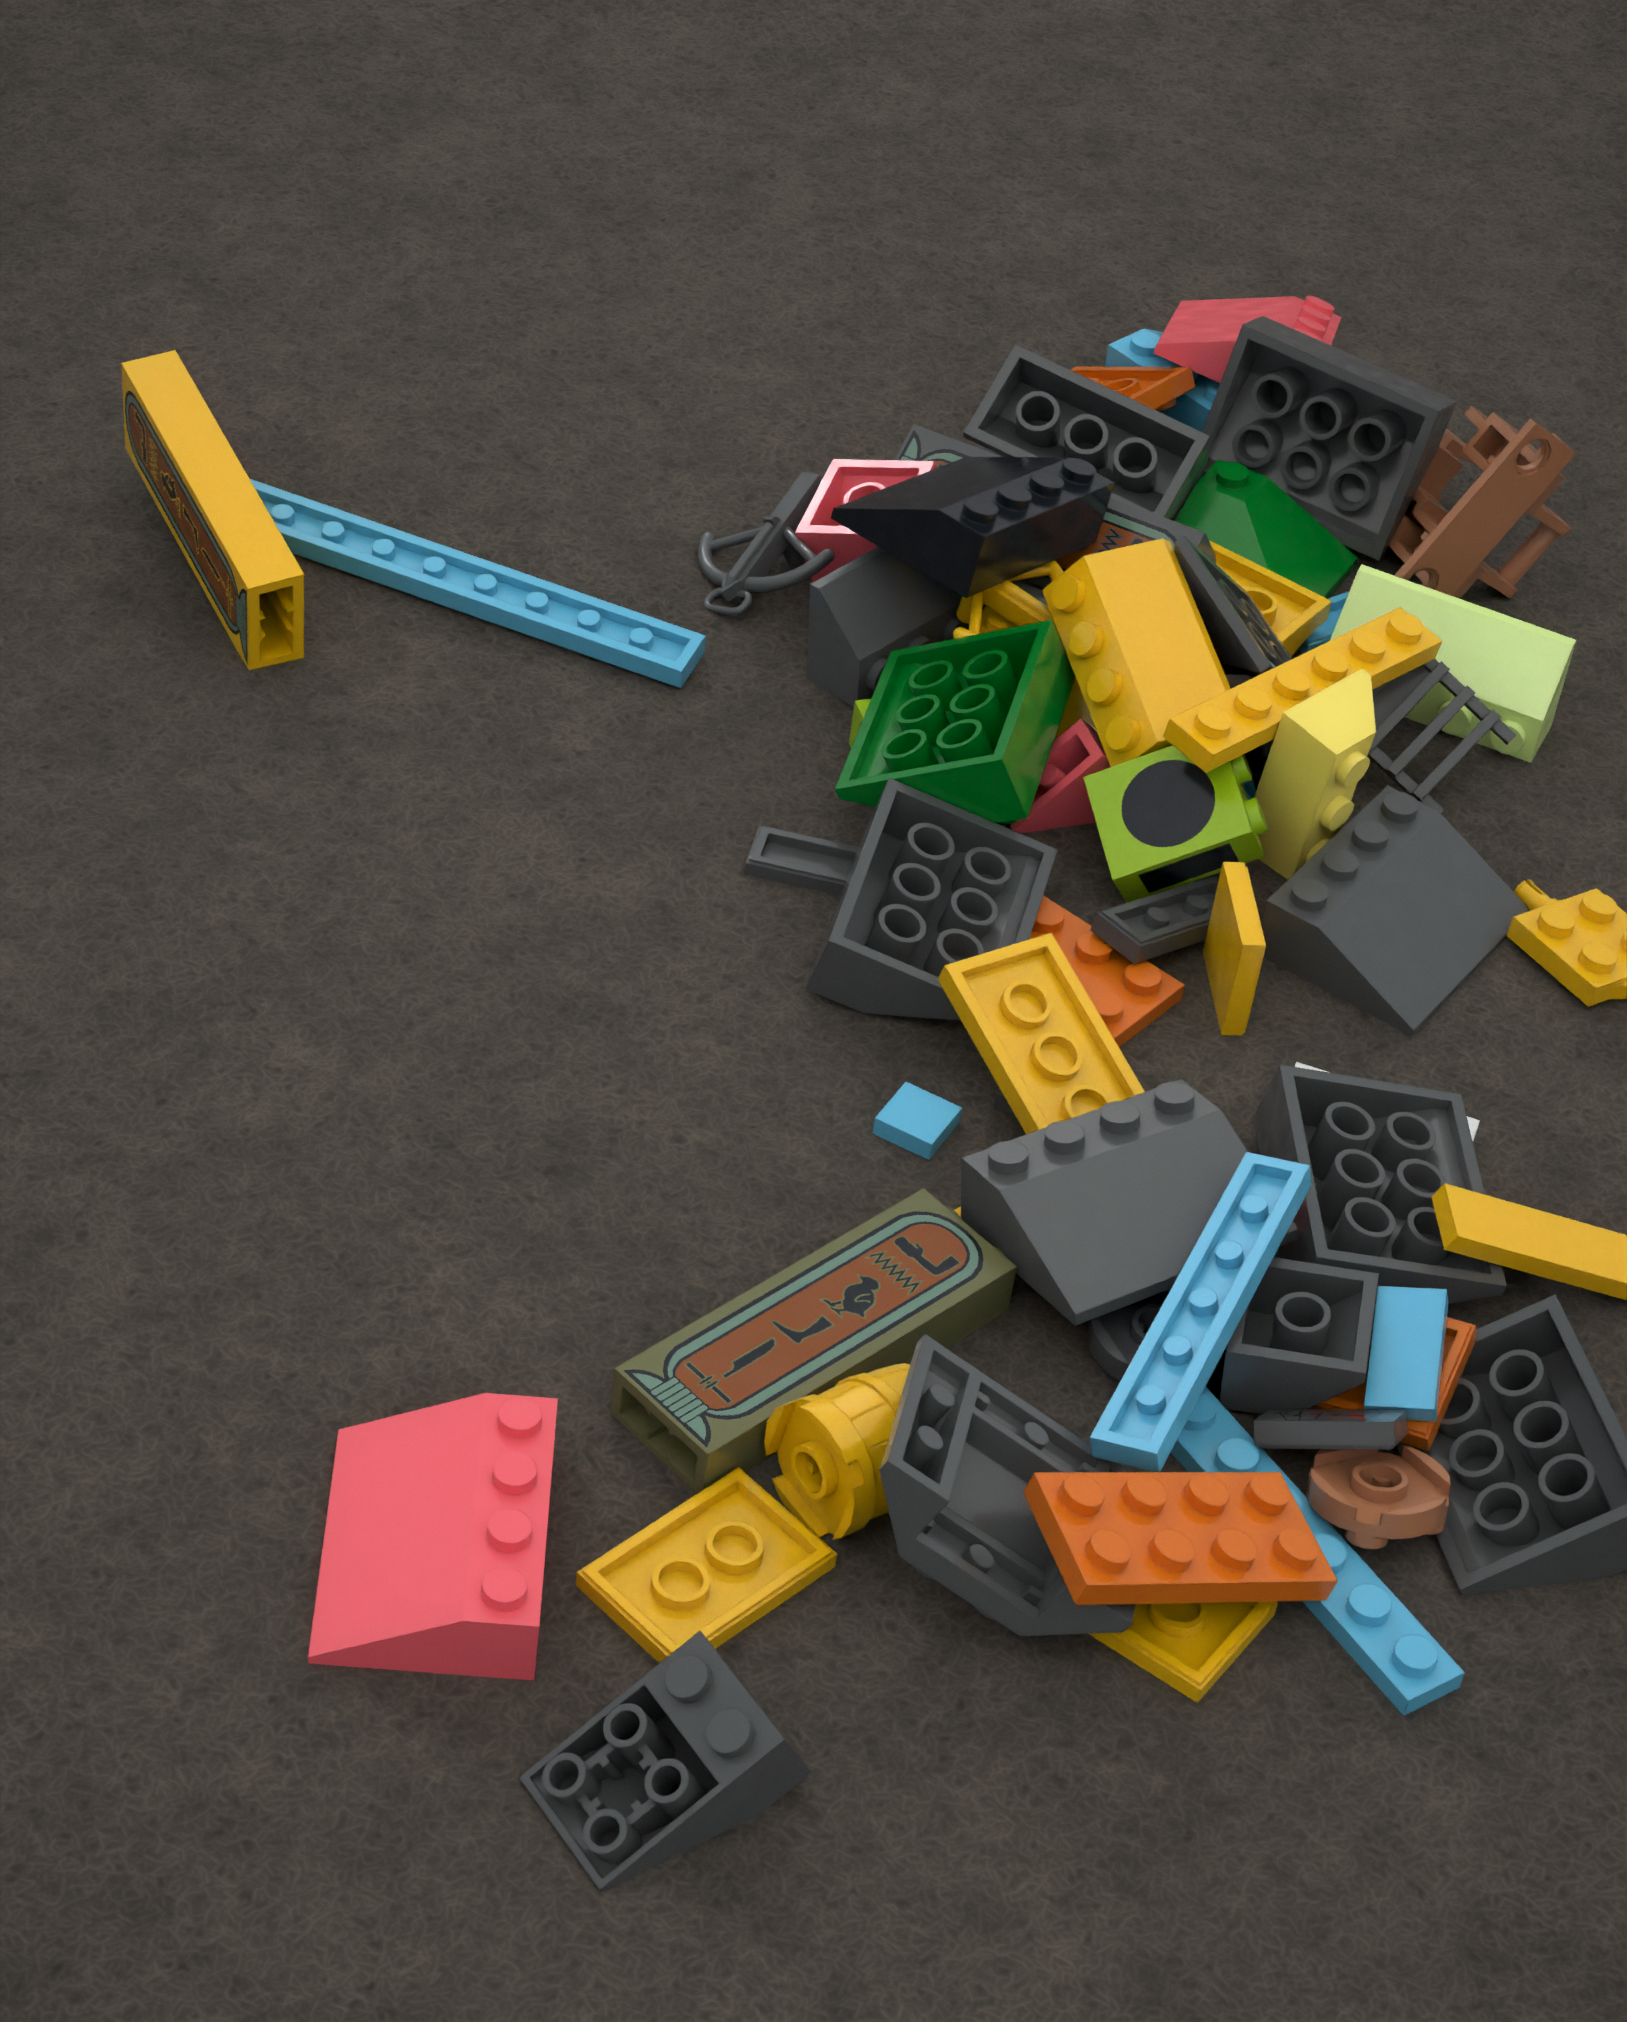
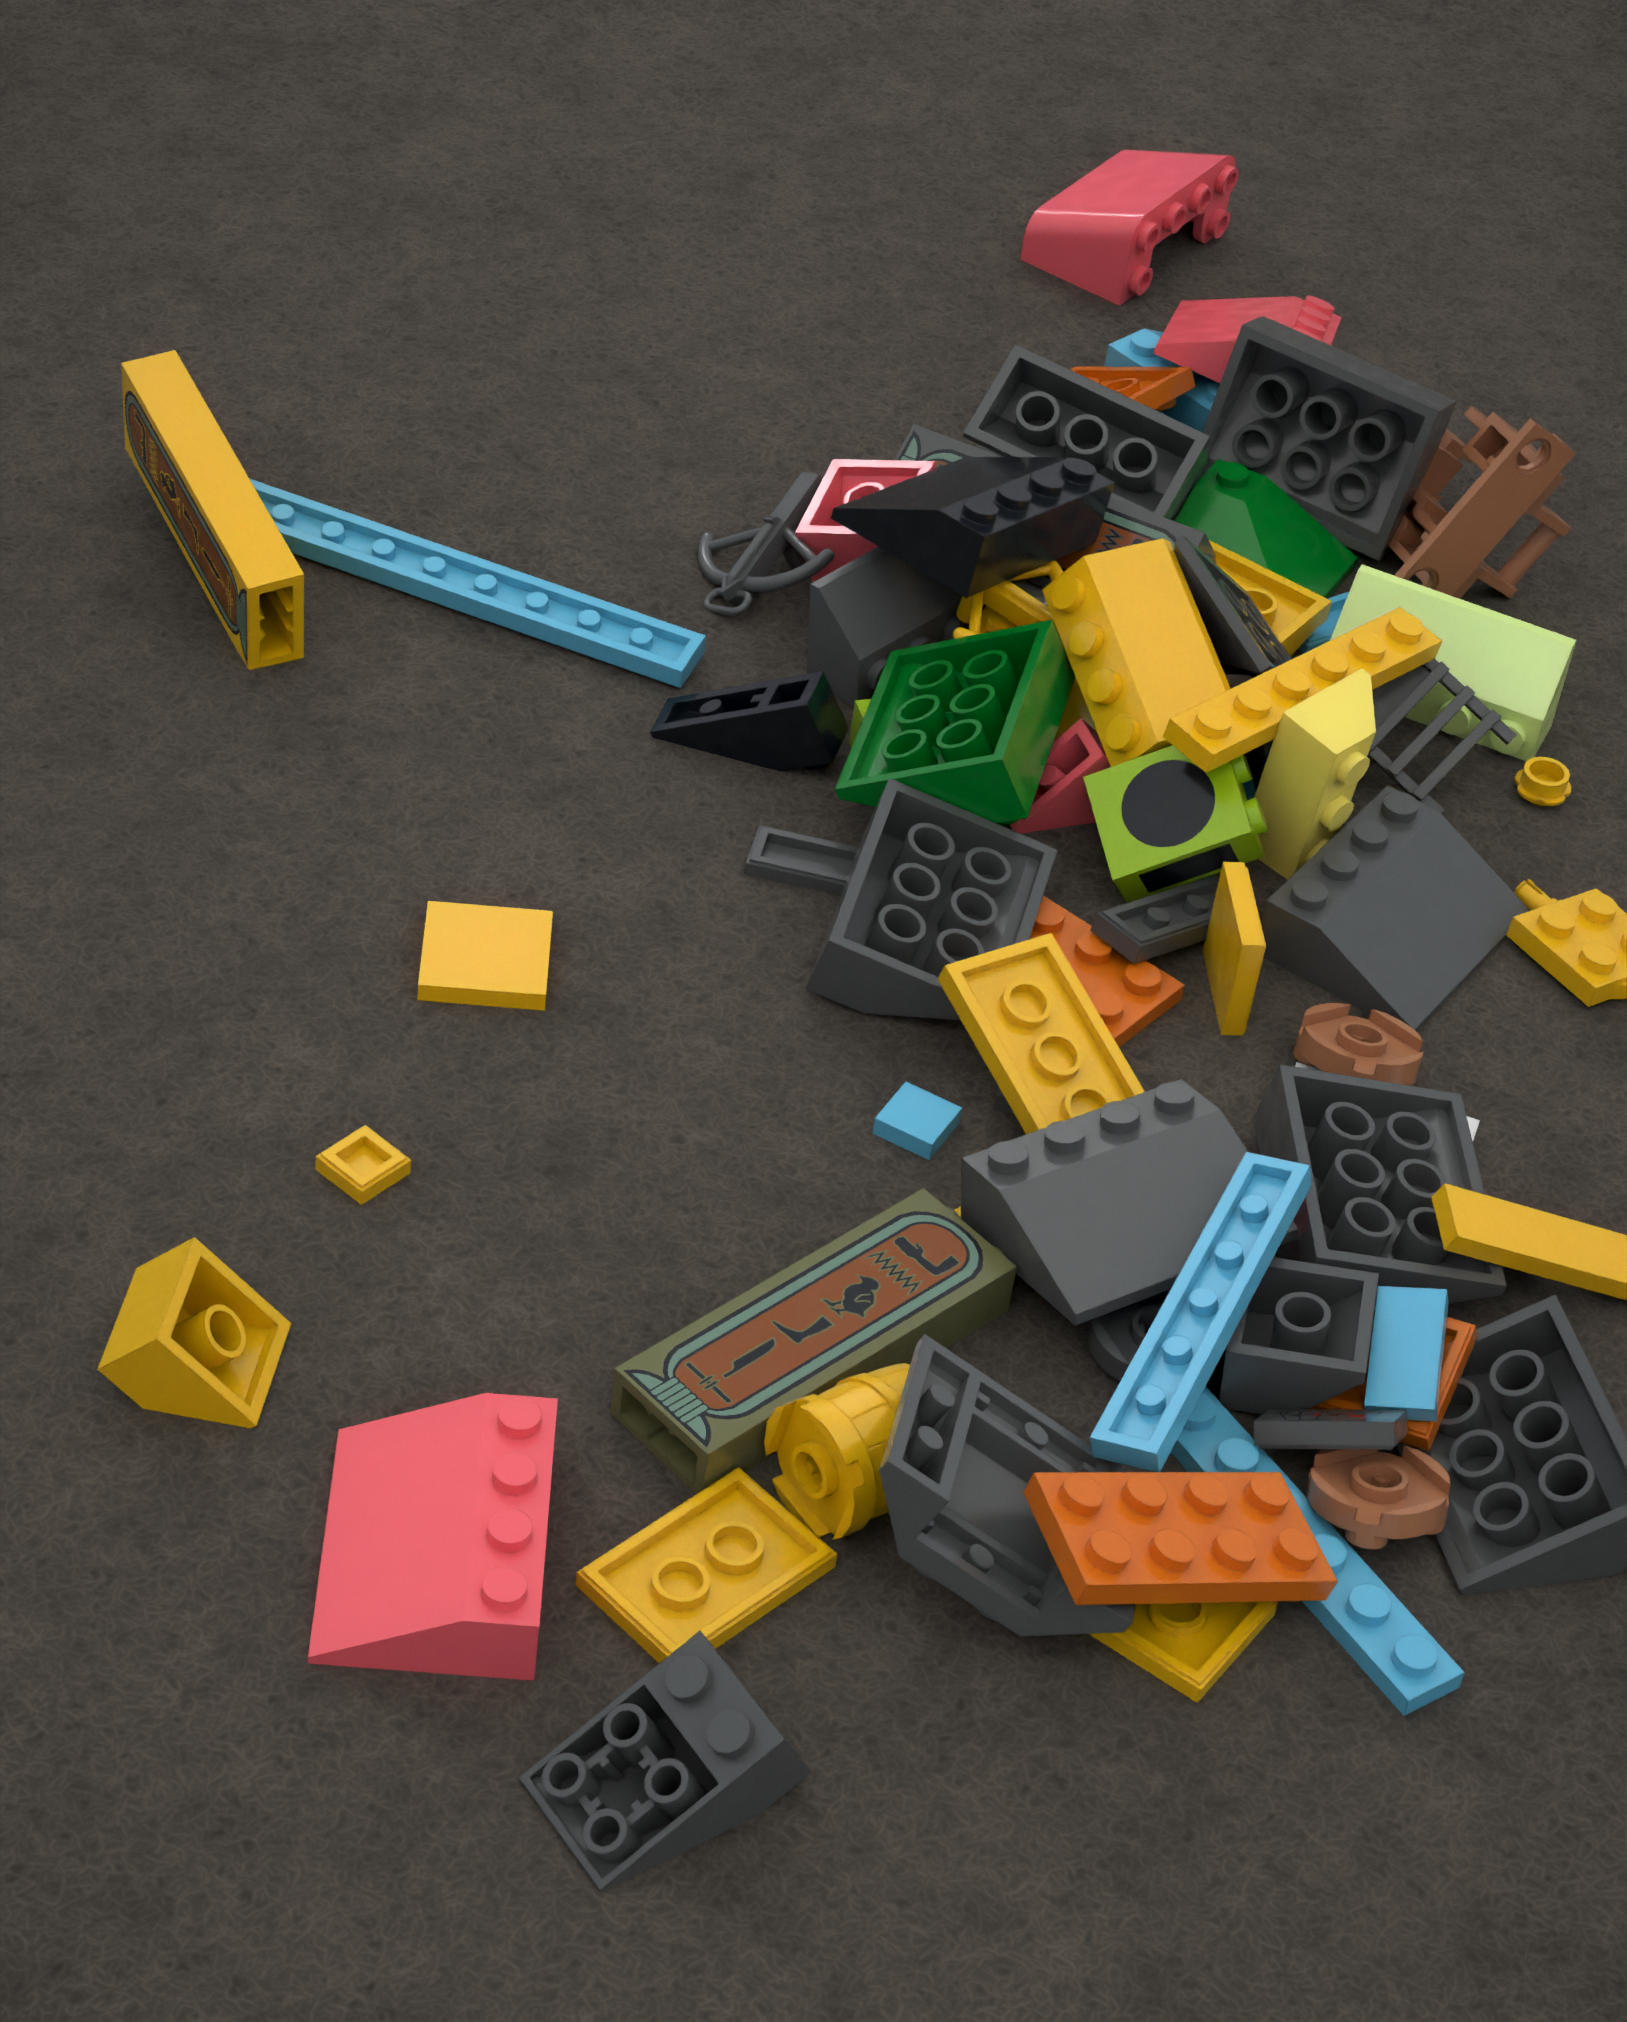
none -> yellow slope [97,1237,291,1428]
none -> yellow tile [315,1125,411,1205]
none -> yellow tile [417,901,553,1011]
none -> black slope [650,671,849,771]
none -> coral windscreen [1020,150,1239,306]
none -> nougat plate [1293,1003,1424,1085]
none -> yellow plate [1514,757,1571,806]

